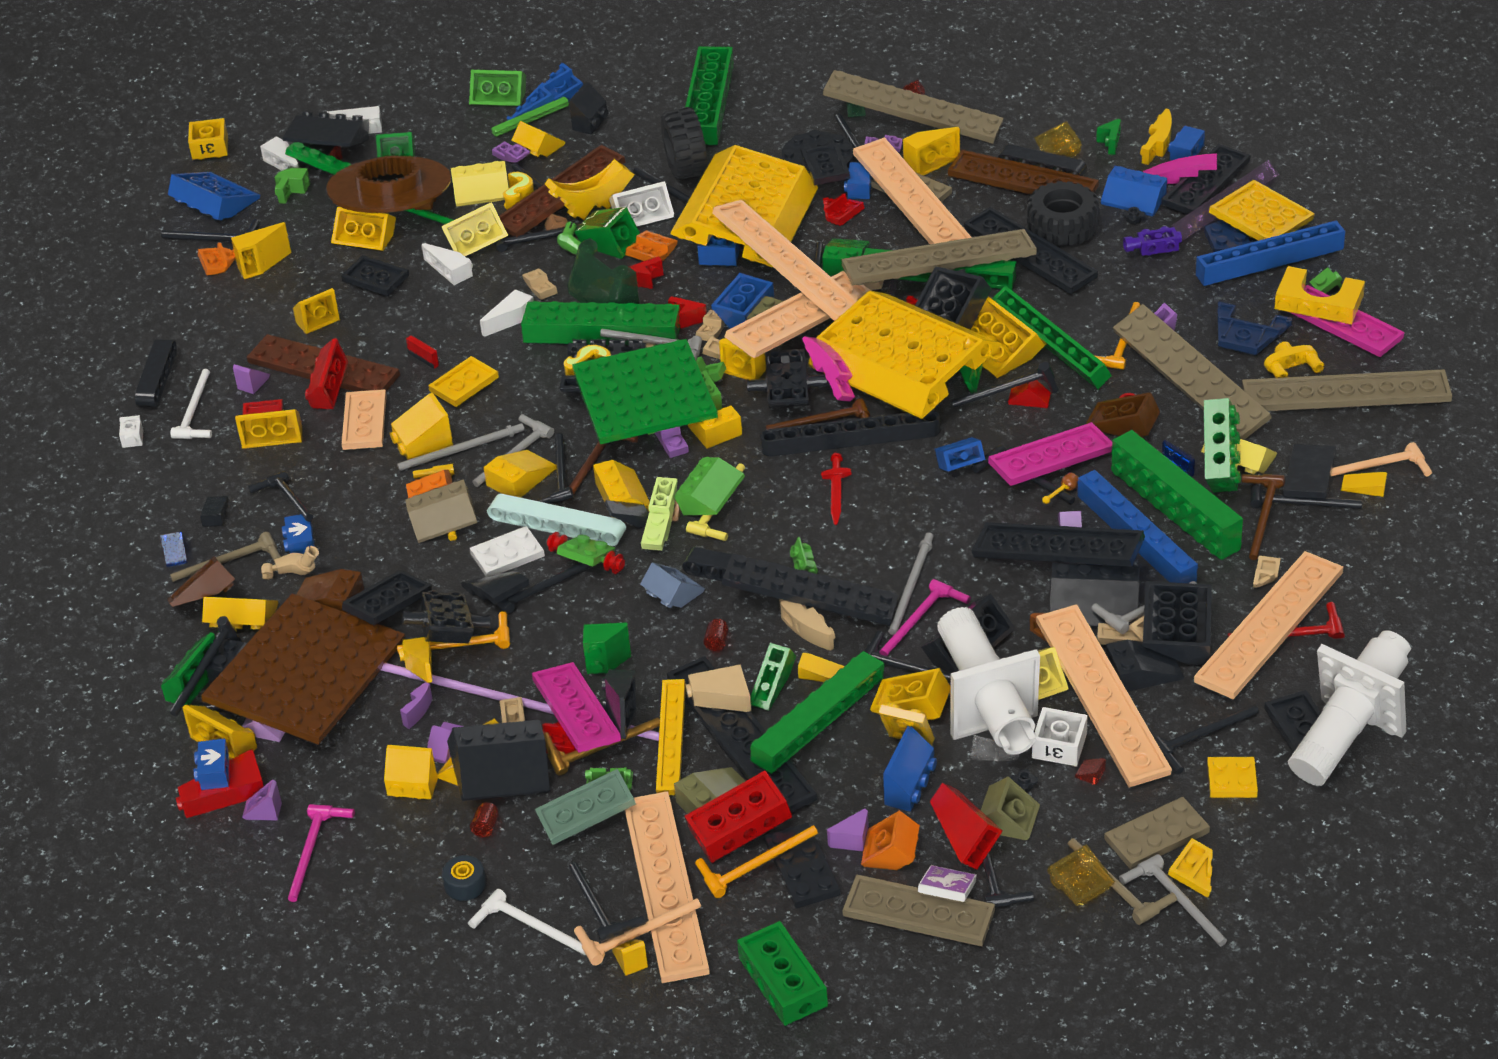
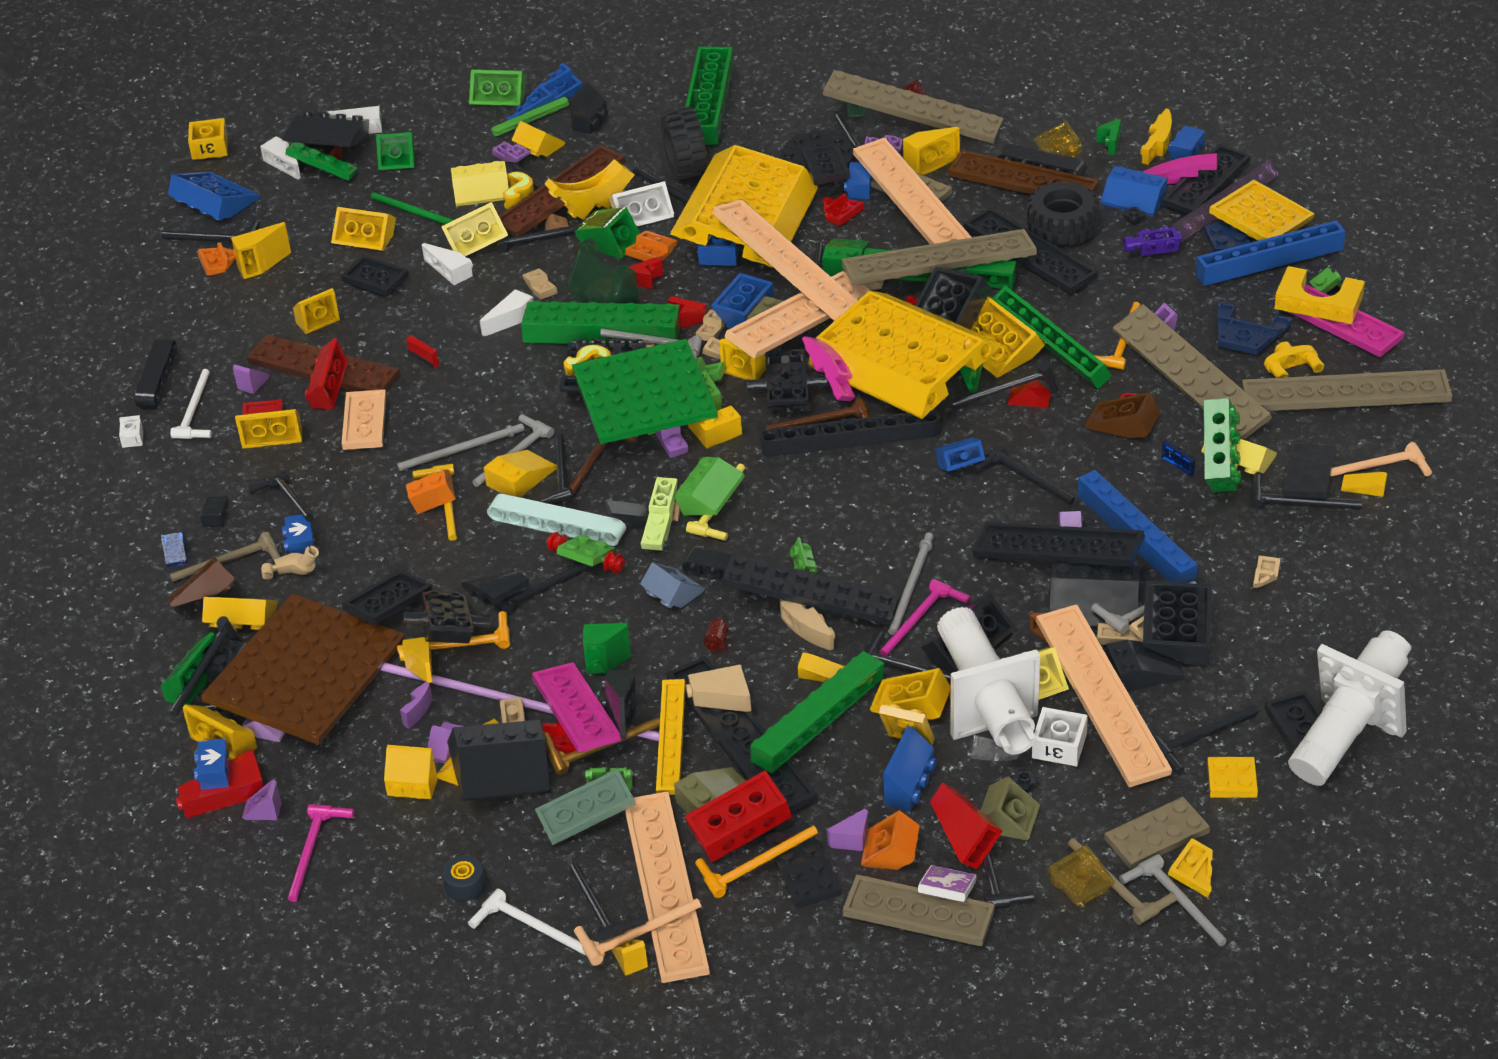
bright green brick [274,168,310,204] -> none
reddish brown slope [296,569,365,615] -> none
reddish brown piece [326,156,451,213] -> none
yellow slope [390,393,453,460] -> none
dark tan slope [405,479,477,543] -> none
yellow plate [428,356,499,407] -> none
white plate [470,526,545,577] -> none
clear red brick [470,803,498,837] -> none
bright green arm [557,222,595,264] -> none
yellow slope [593,460,650,519] -> none
green brick [737,921,828,1026] -> none
green slope [750,643,796,711] -> none
red sword [821,453,852,525] -> none
dark pink plate [988,422,1112,486] -> none
hinge [1042,473,1078,504] -> none
clear red slope [1075,758,1106,785] -> none
green brick [1111,430,1243,560] -> none
light nougat plate [1194,551,1343,699] -> none
red bar [1227,602,1345,639] -> none
reddish brown bar [1242,474,1285,560] -> none

